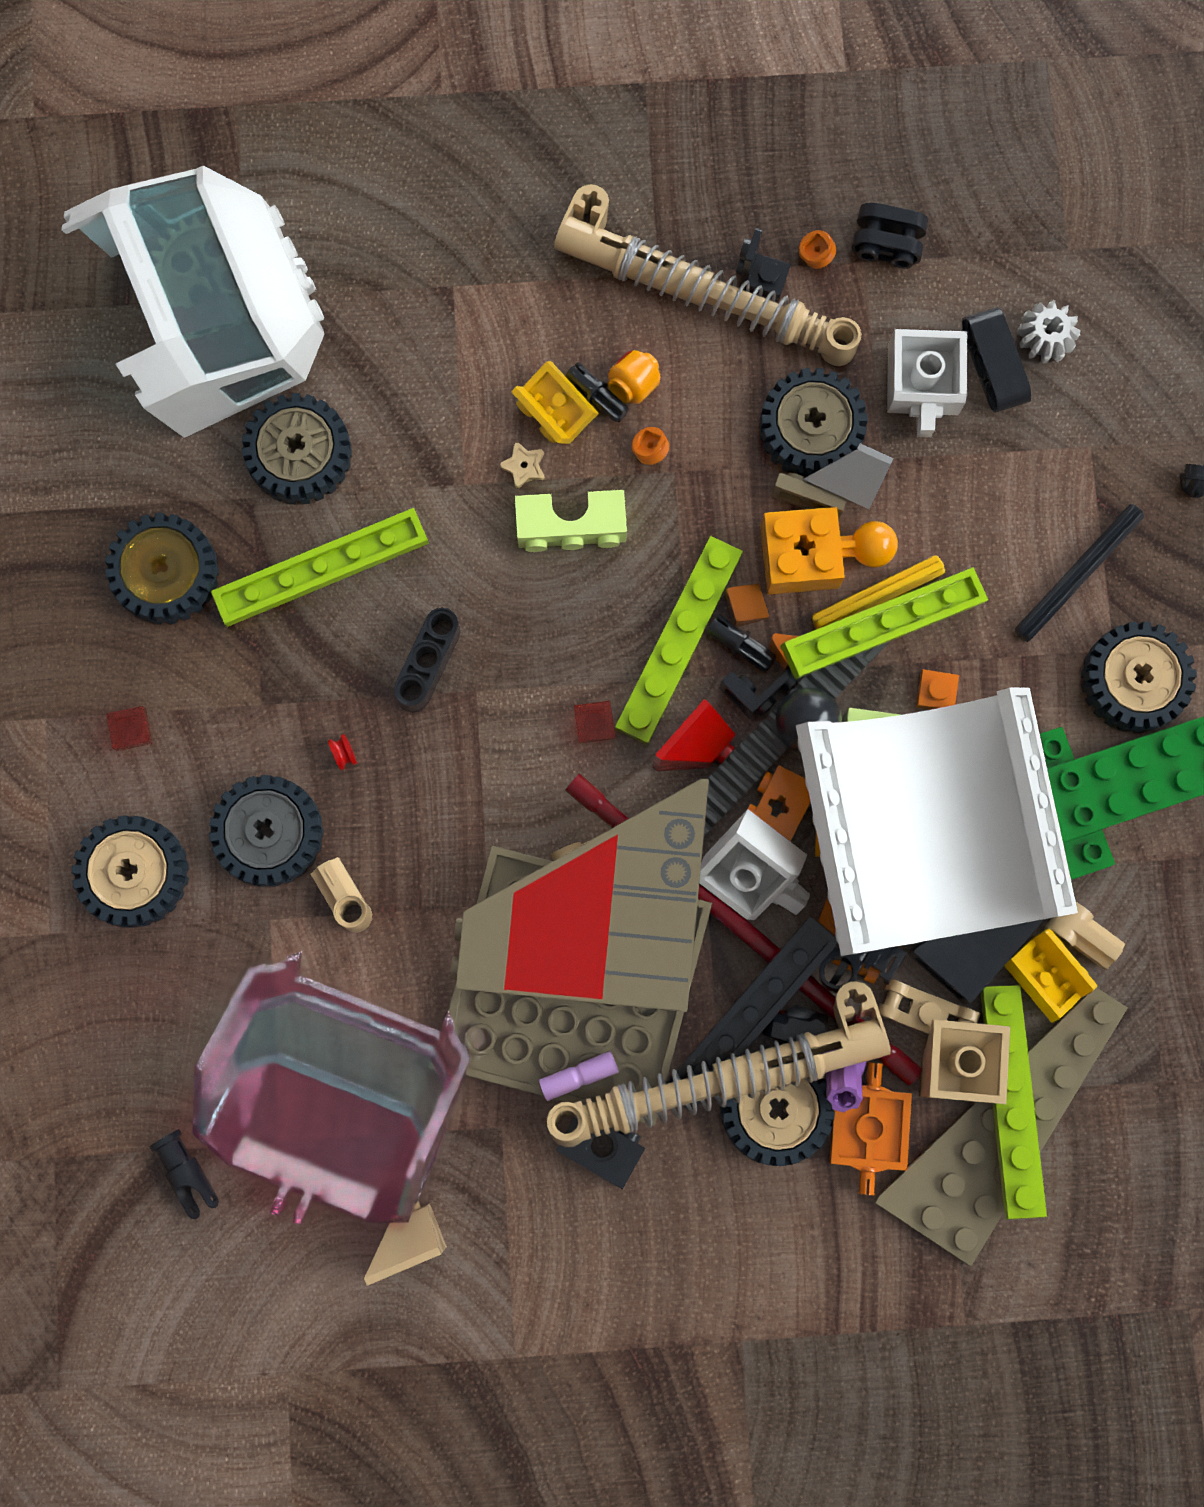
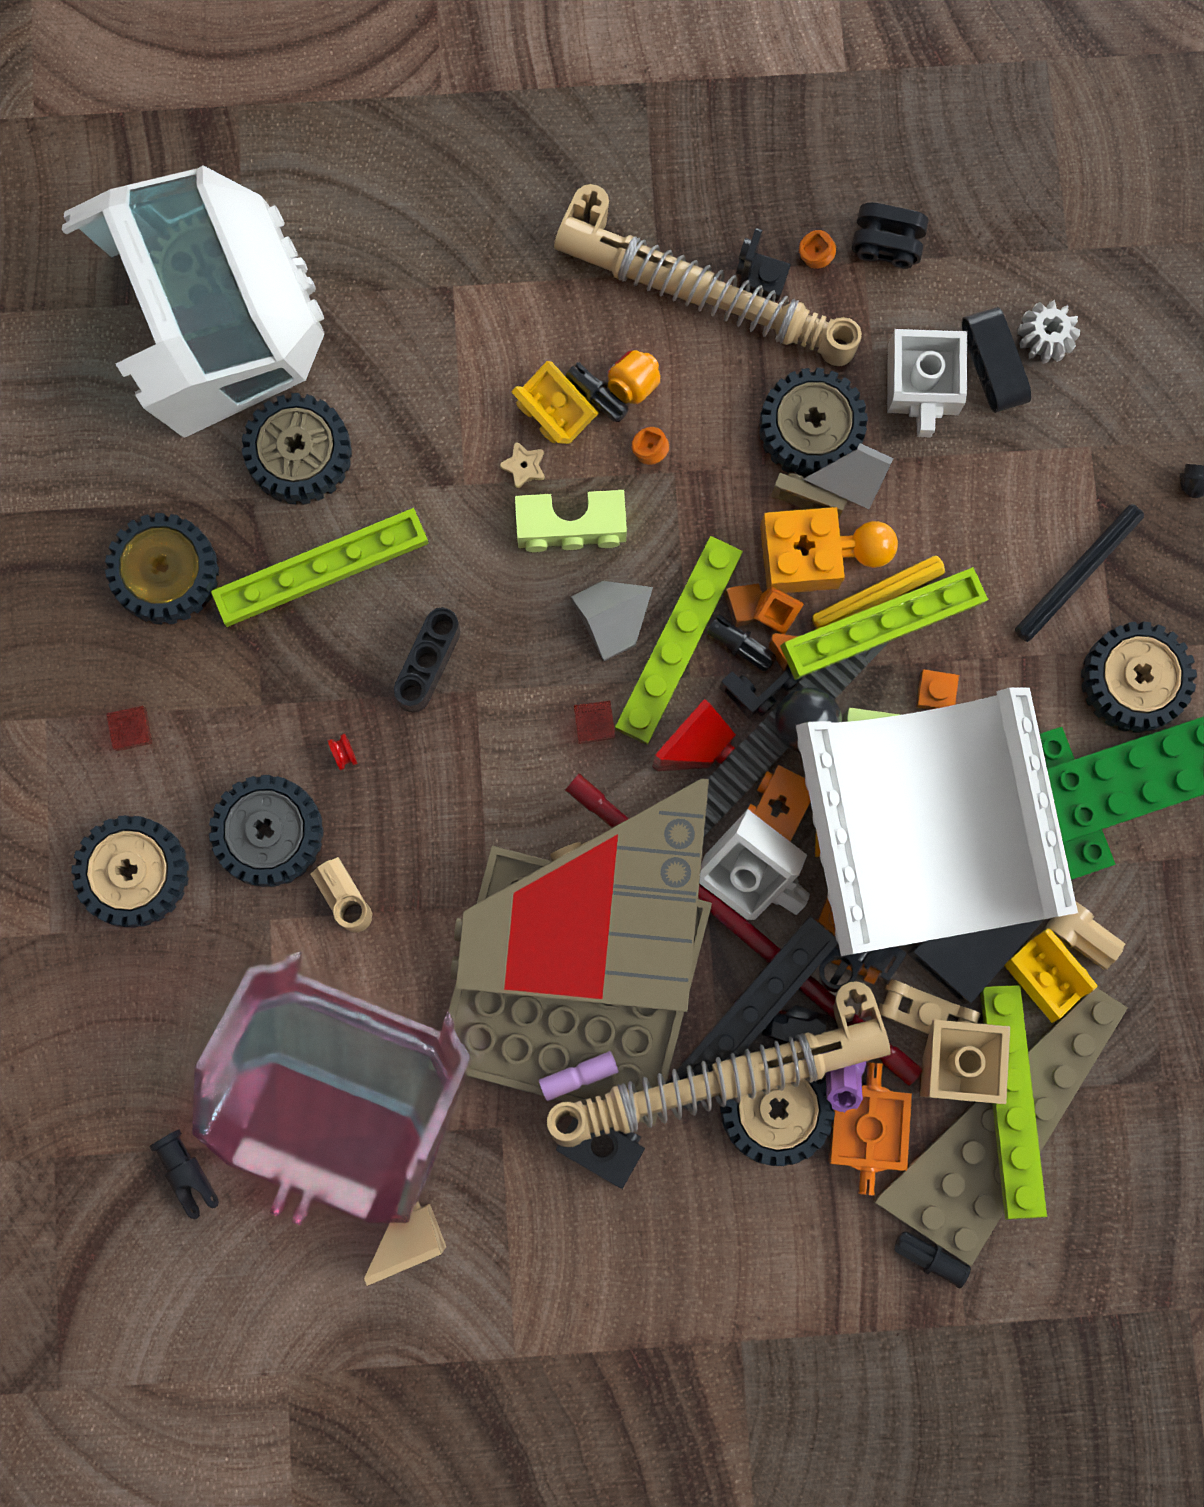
none -> light grey slope [571,581,653,661]
none -> orange slope [753,586,804,634]
none -> black axle [894,1232,971,1289]

